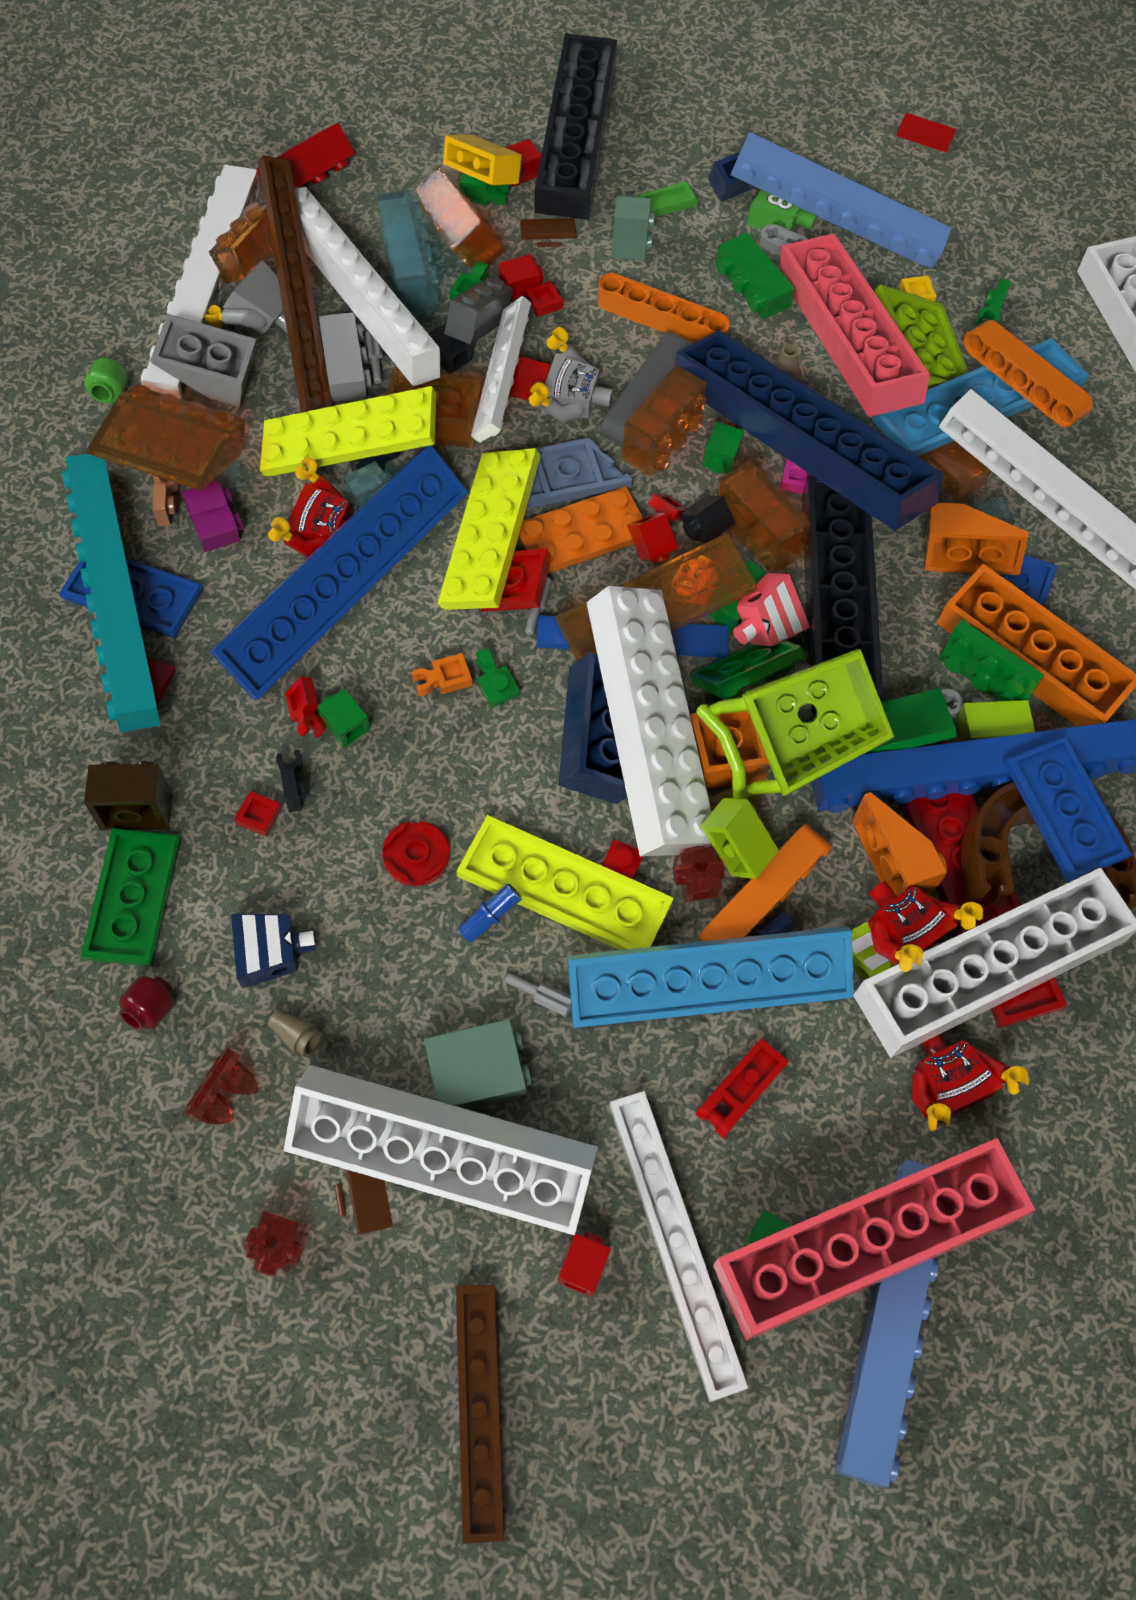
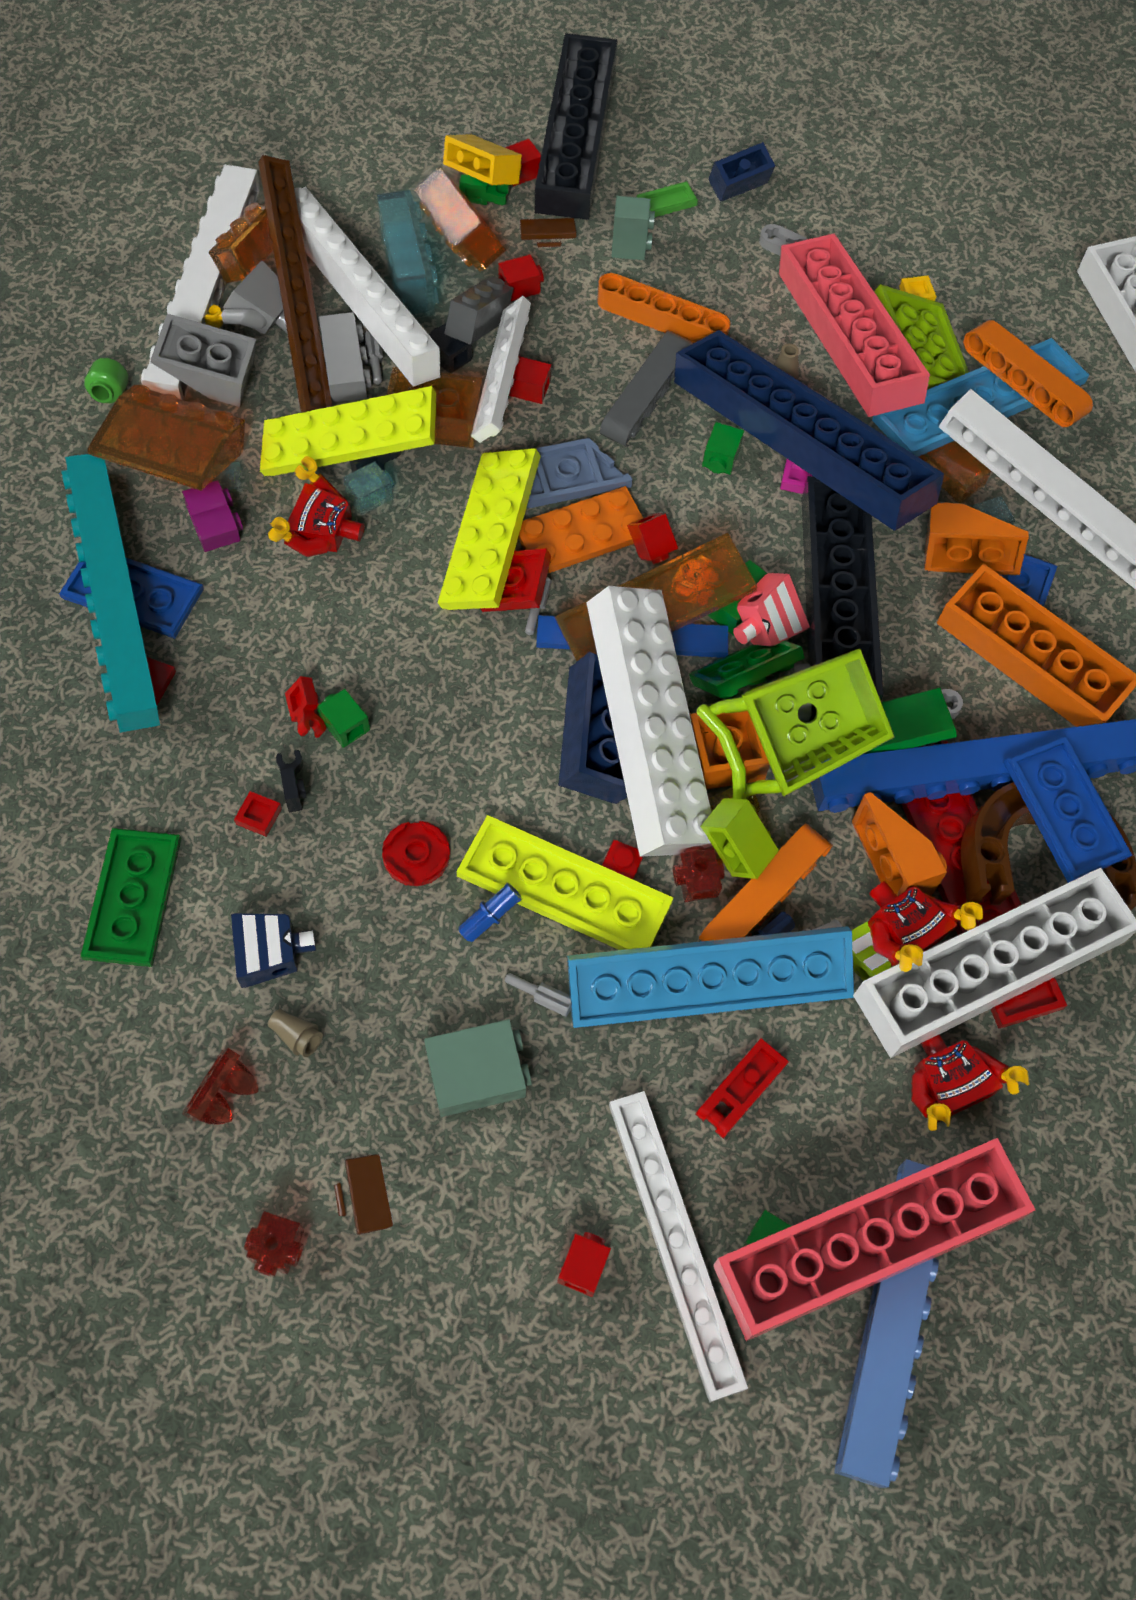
dark brown brick [84,761,172,830] -> none
dark red head [119,976,174,1031] -> none
nougat plate [152,471,179,526] -> none
blue plate [209,445,469,700] -> none
red slope [256,122,355,188] -> none
white brick [283,1065,598,1235] -> none
orange plate [411,653,473,696] -> none
green plate [449,260,490,300] -> none
reddish brown plate [456,1284,504,1544] -> none
green plate [476,648,520,708] -> none
red plate [525,281,563,317] -> none
light grey torso [529,327,613,422] -> none
clear orange brick [621,365,707,478] -> none
red plate [648,493,687,523] -> none
black brick [679,495,736,544] -> none
green brick [716,232,795,320] -> none
clear orange brick [718,460,811,573] -> none
medium blue brick [731,132,952,268] -> none
bright green torso [747,190,818,231] -> none
red tile [897,113,956,153] -> none
green plate [939,619,1044,701] -> none
lime brick [956,700,1035,742] -> none
green plate [976,278,1011,325] -> none

